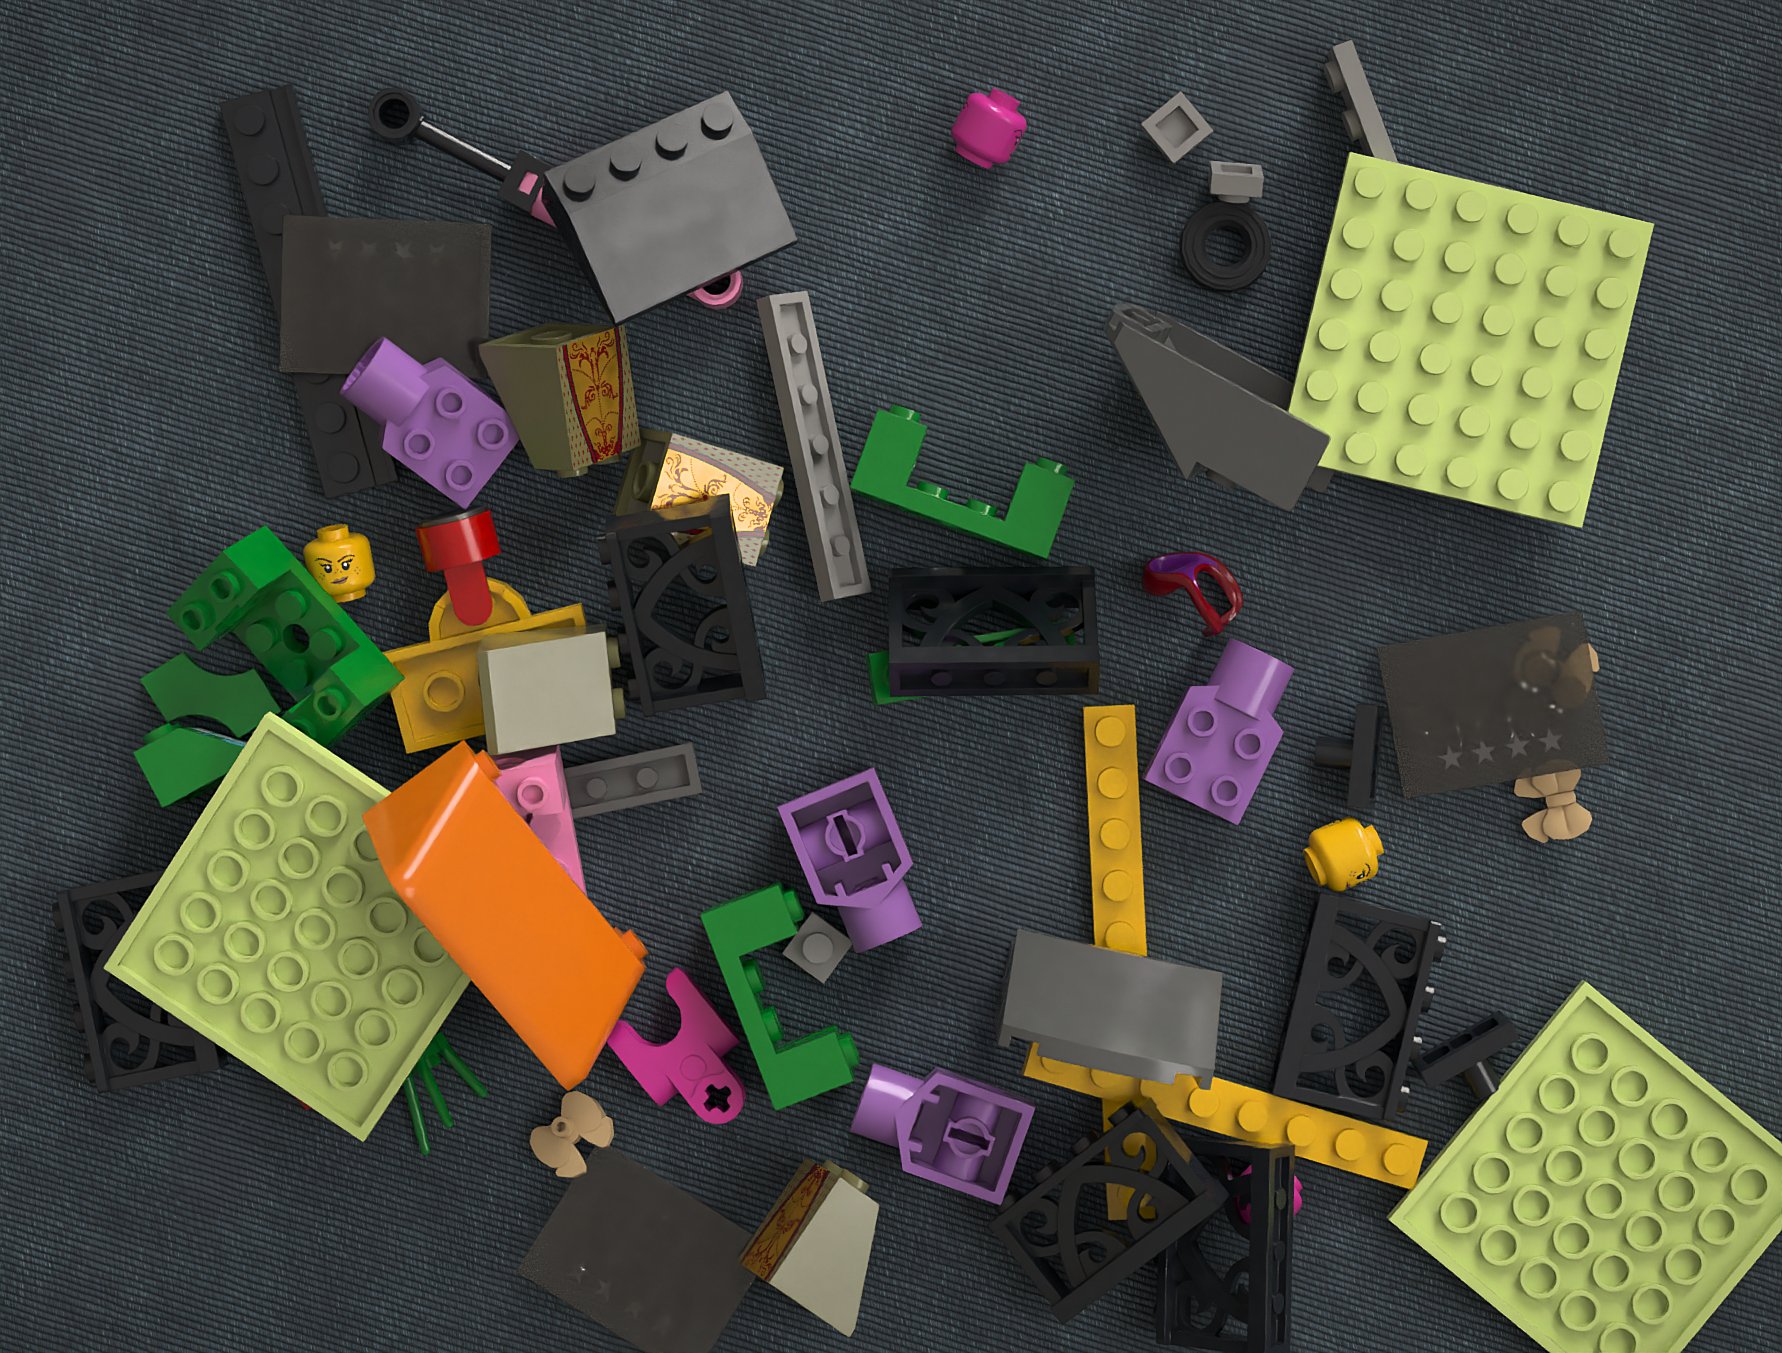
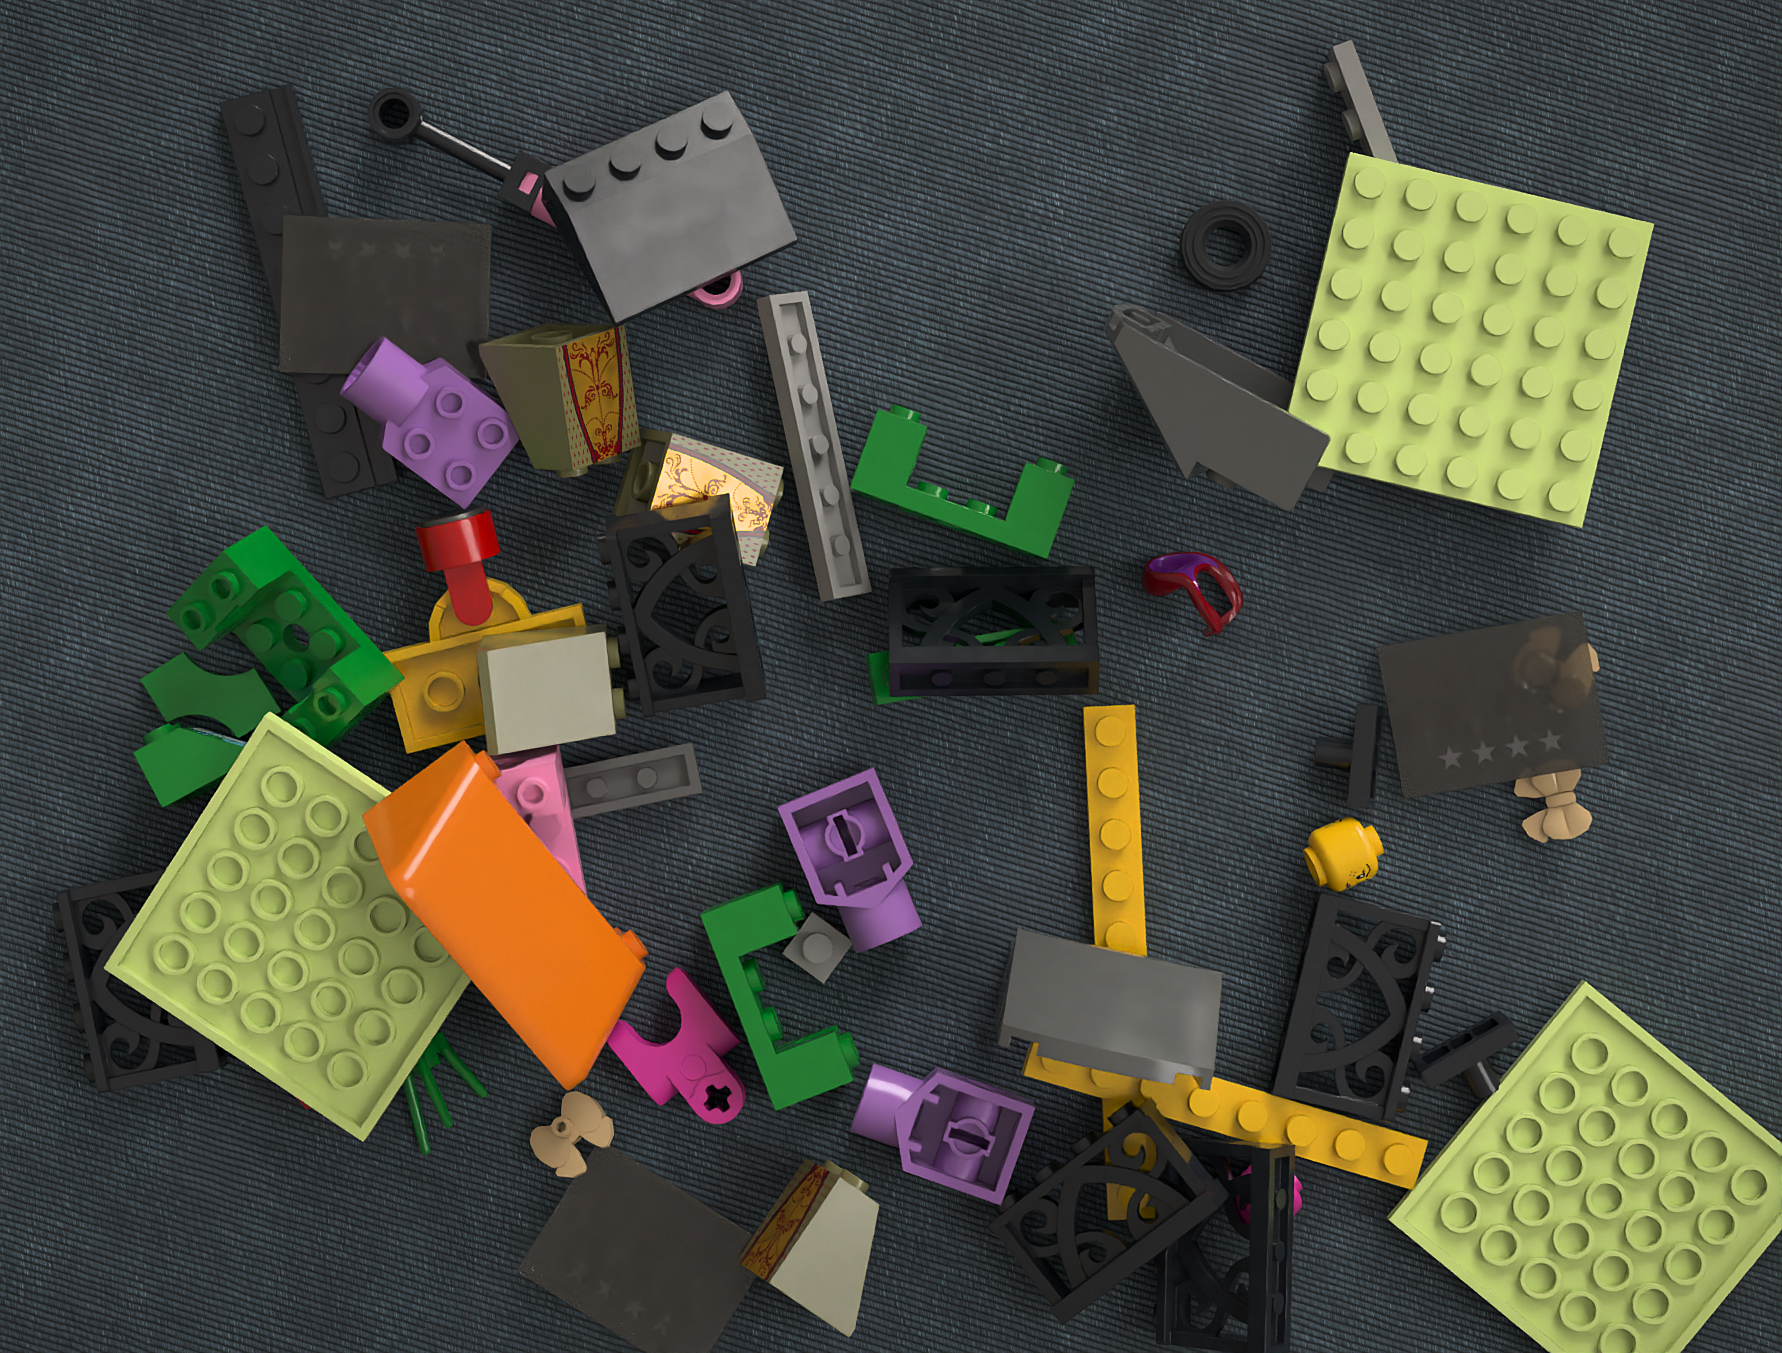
yellow head [303,524,375,603] -> none
dark pink head [951,88,1027,169] -> none
light grey plate [1140,91,1213,166] -> none
medium lavender brick [1141,638,1295,825] -> none
light grey plate [1208,161,1264,203] -> none

